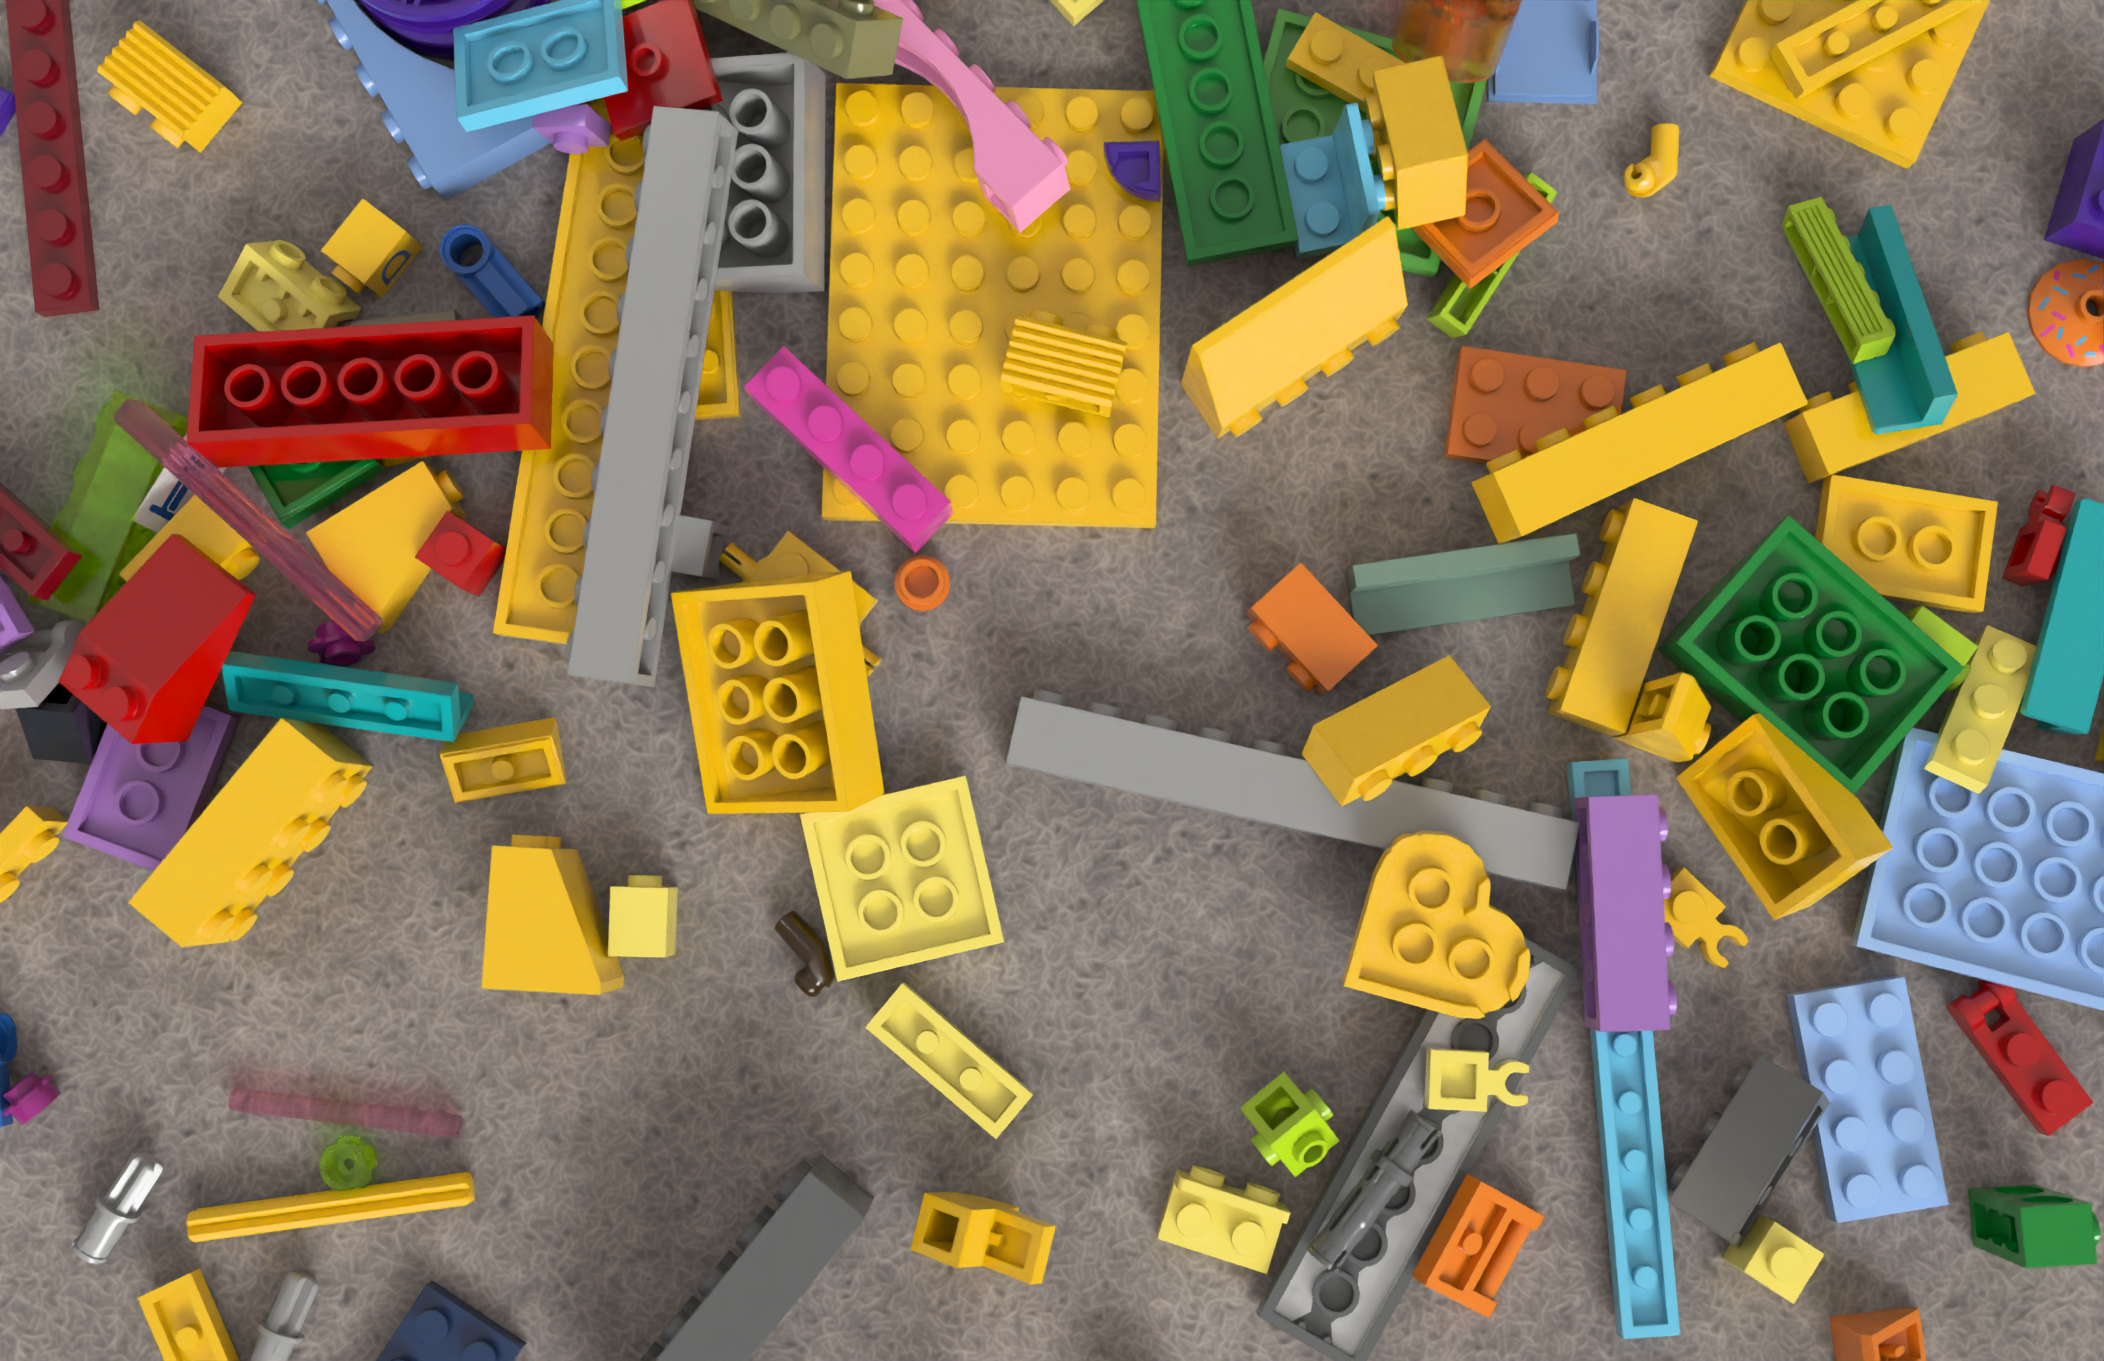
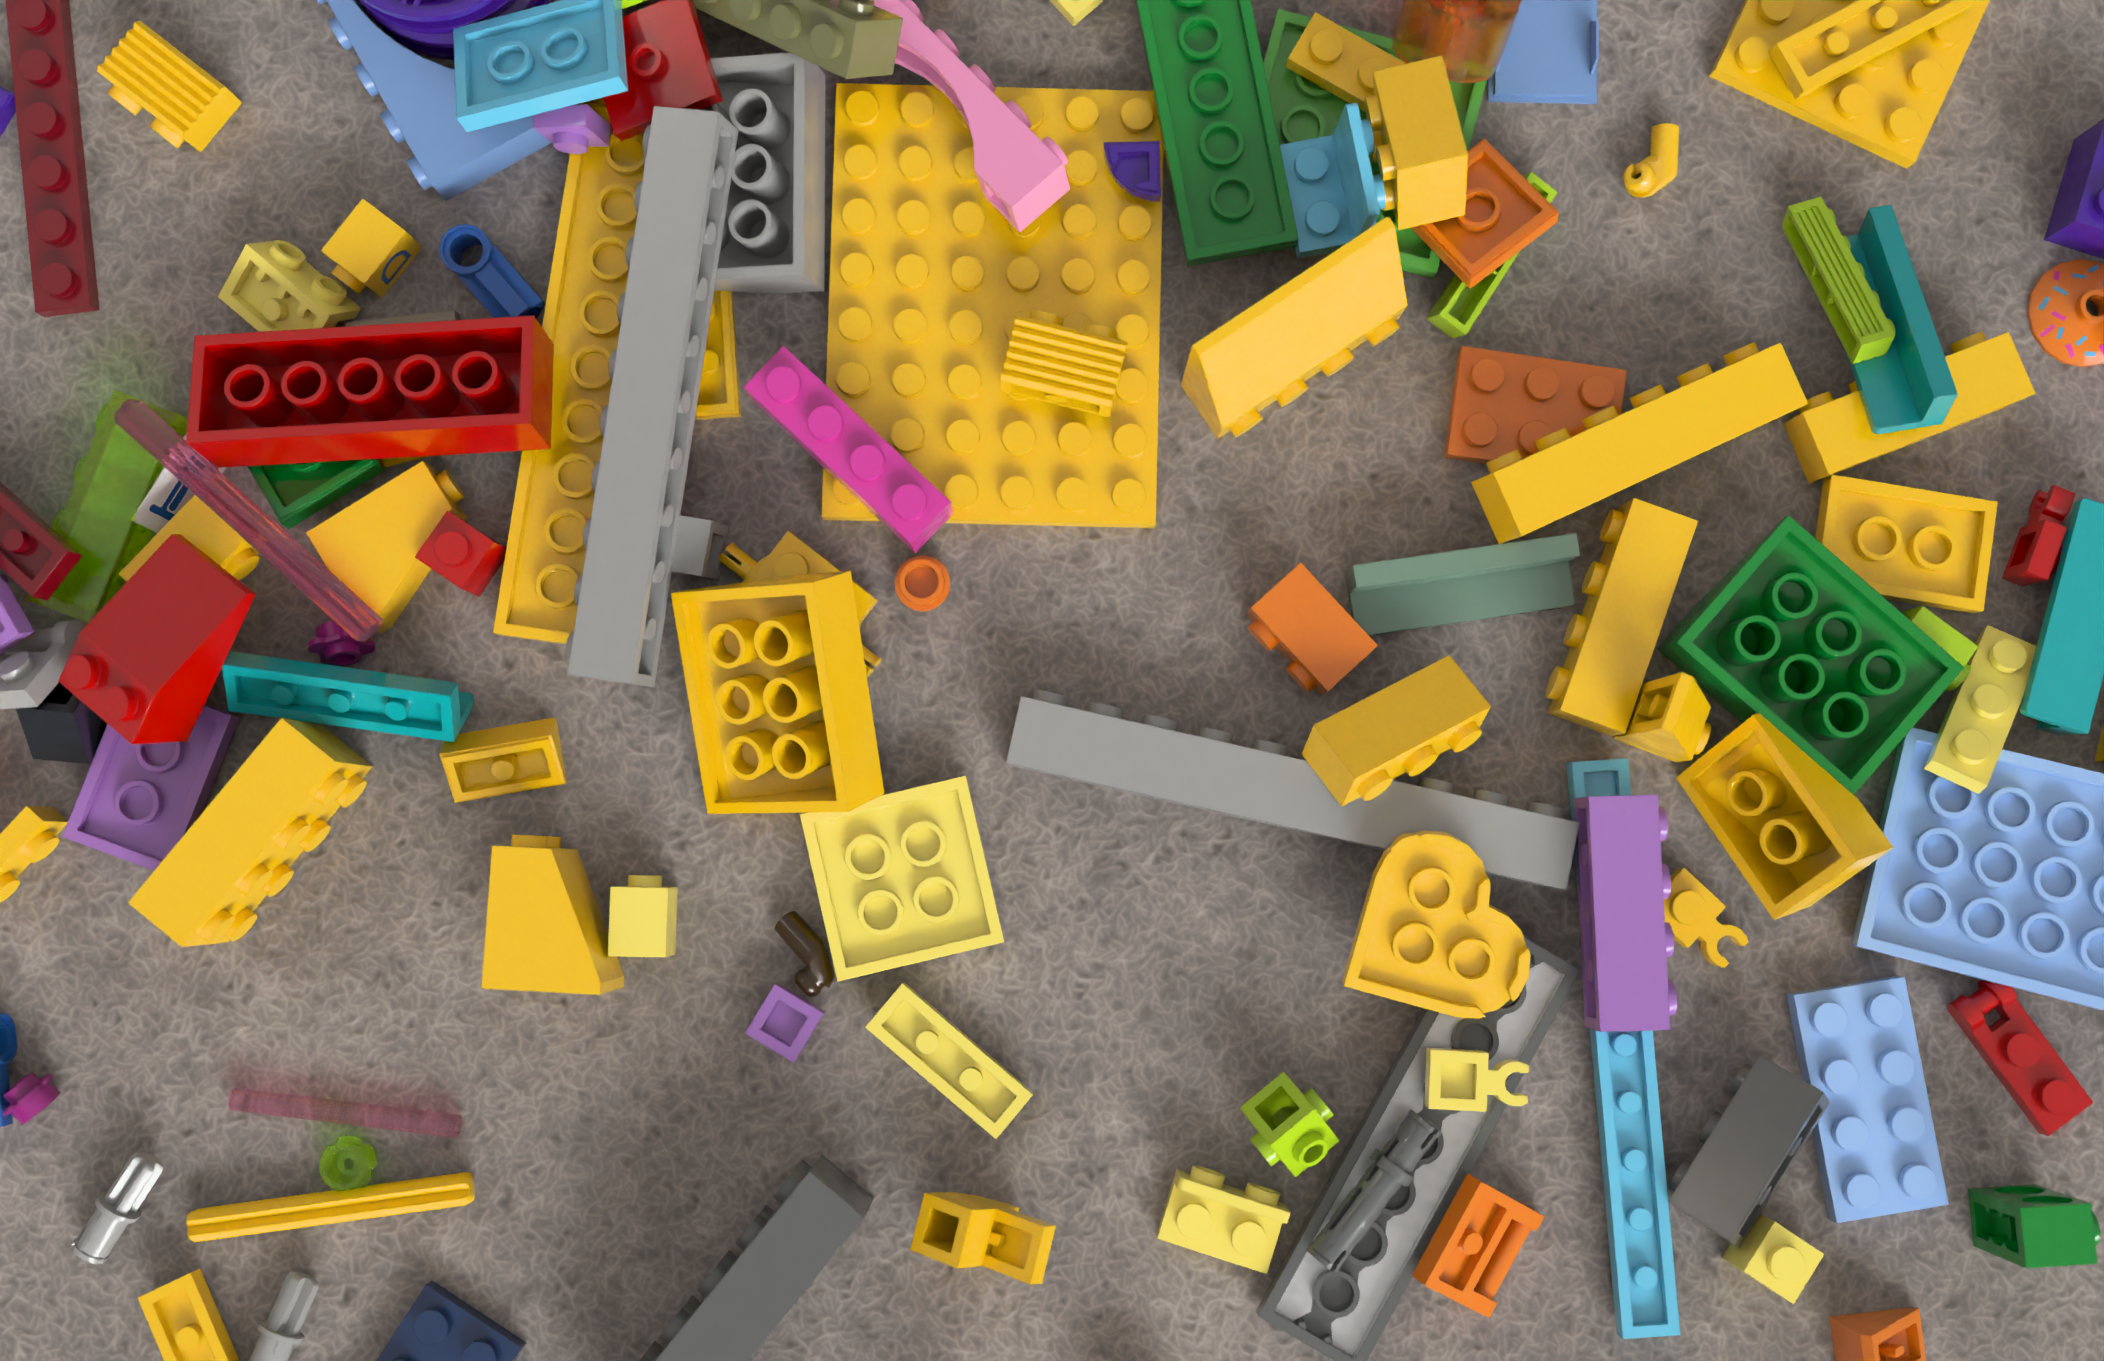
none -> medium lavender plate [745,982,826,1063]

